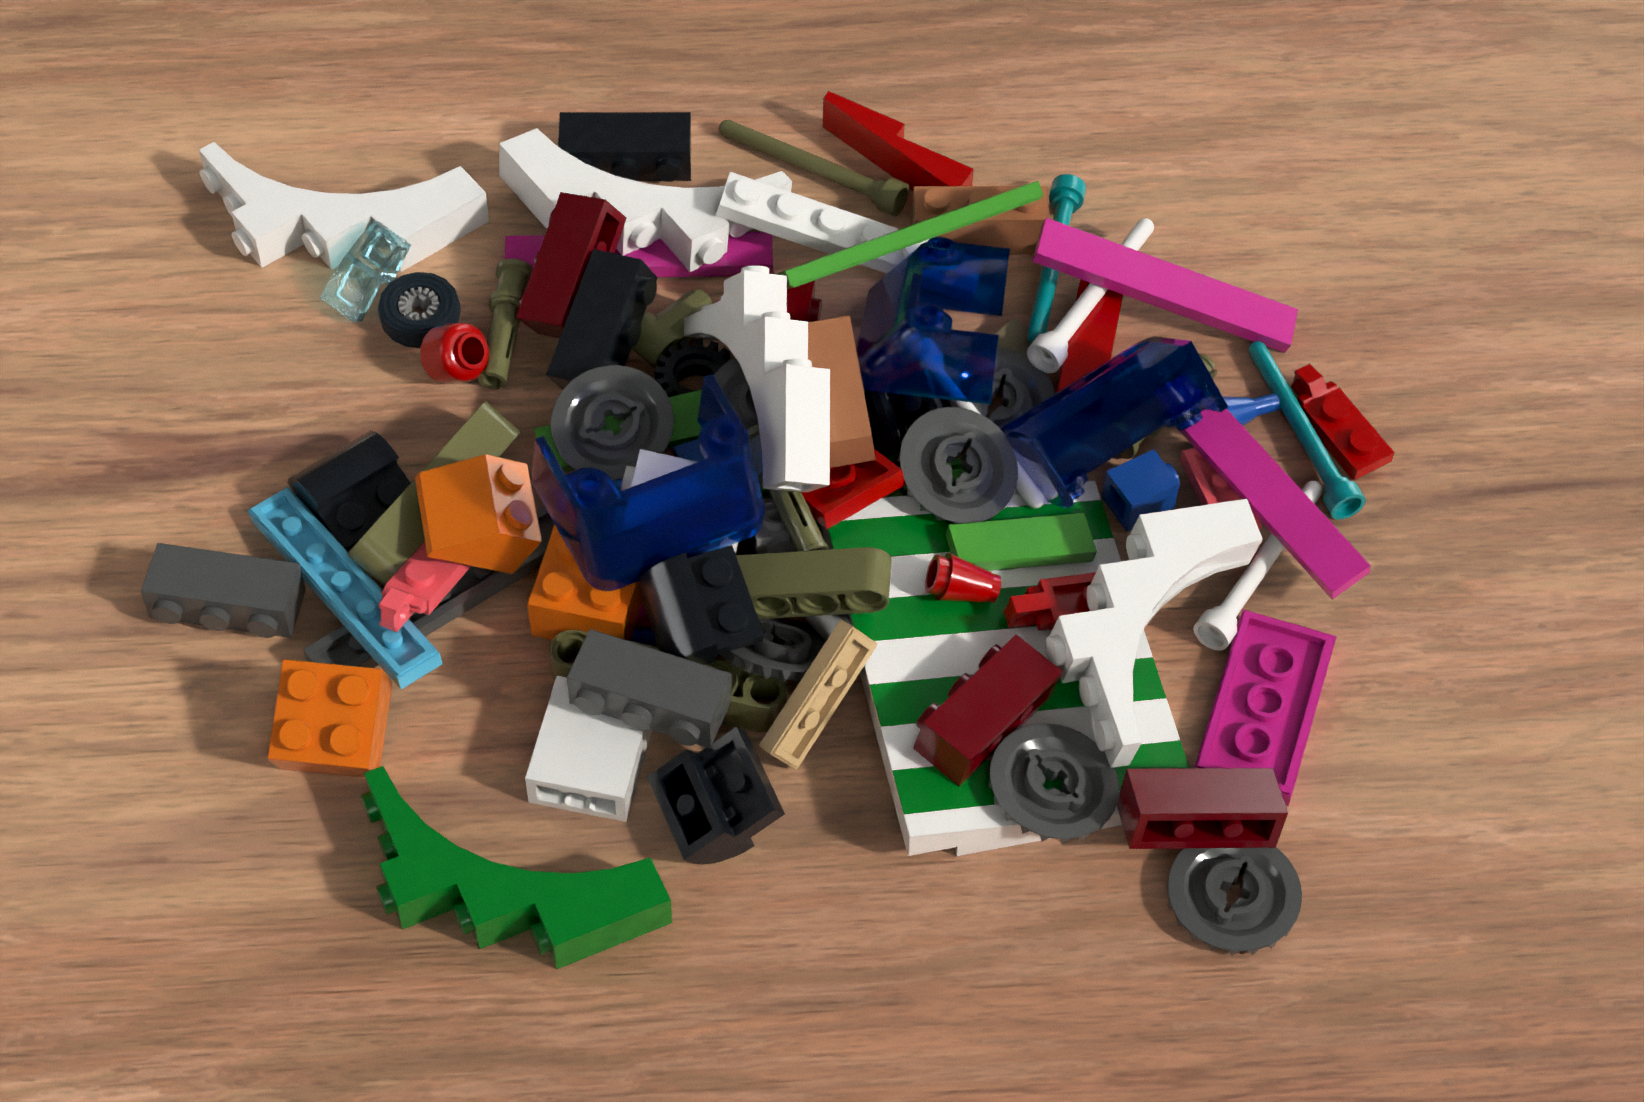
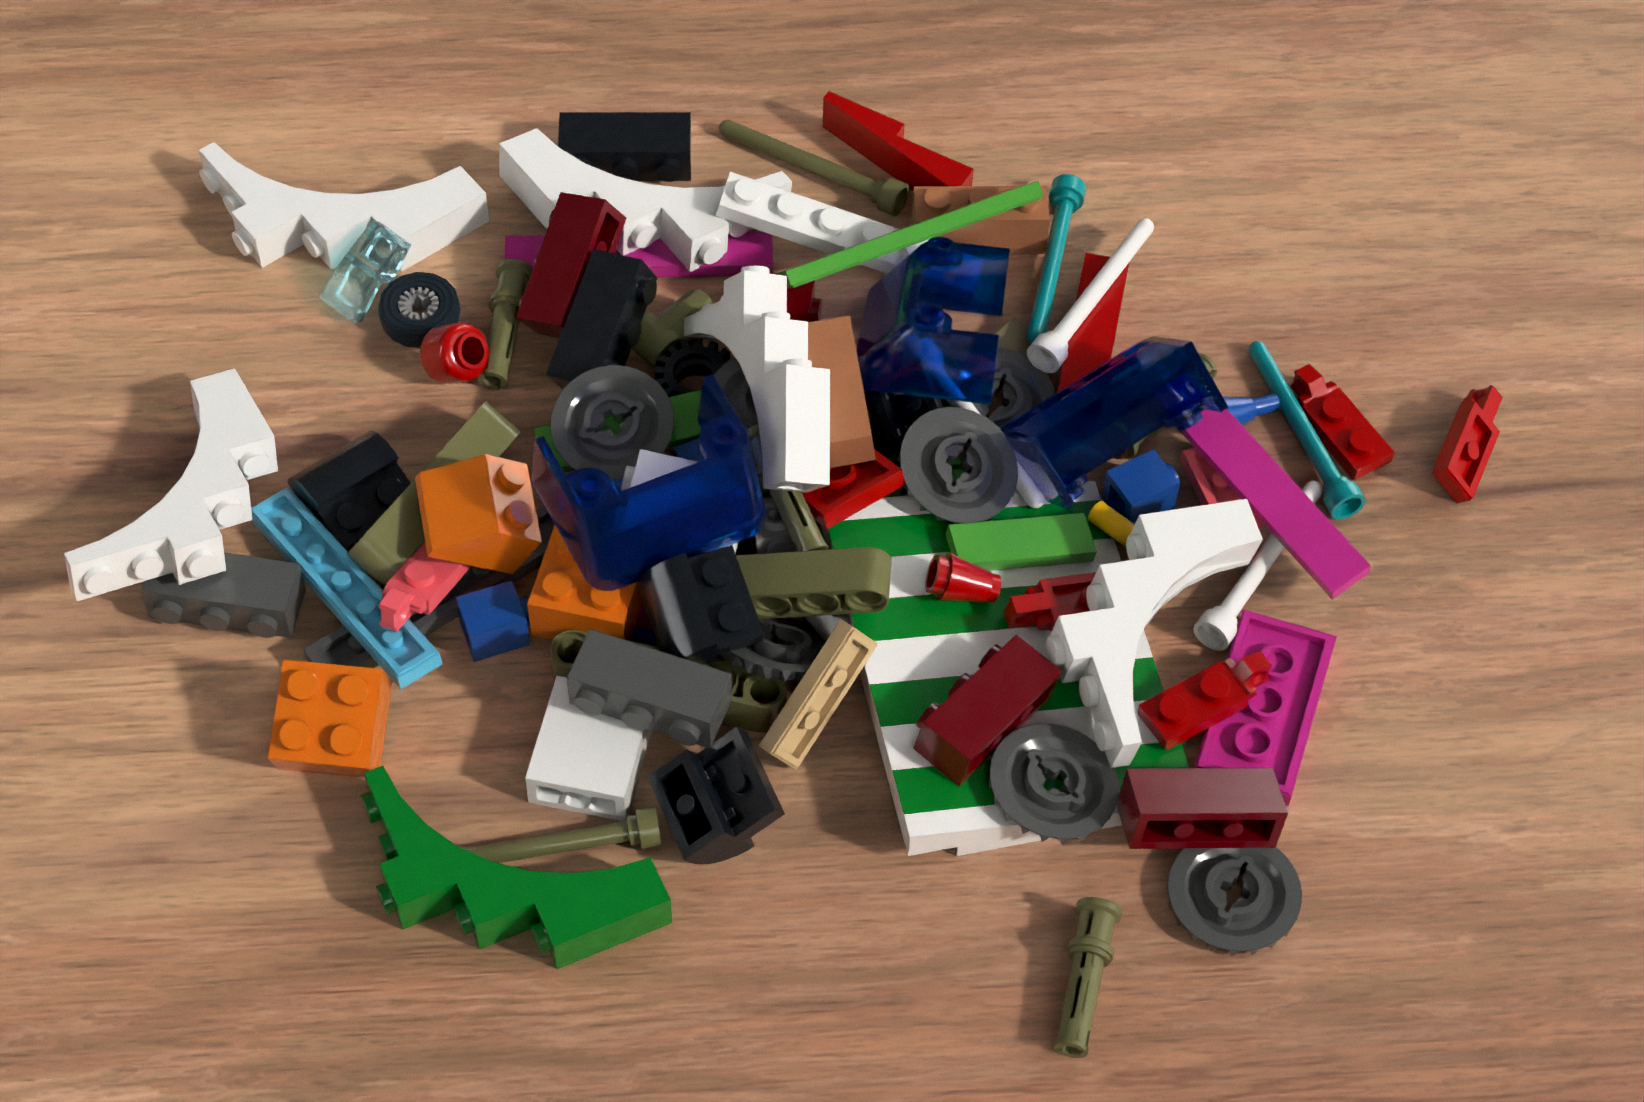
dark pink tile [1032,218,1298,353] -> none
none -> white arch [64,368,278,602]
none -> blue brick [455,580,530,662]
none -> olive piece [463,806,662,863]
none -> olive pin [1054,897,1122,1058]
none -> yellow arm [1088,501,1135,547]
none -> red hinge [1137,650,1272,750]
none -> red hinge [1431,385,1503,503]

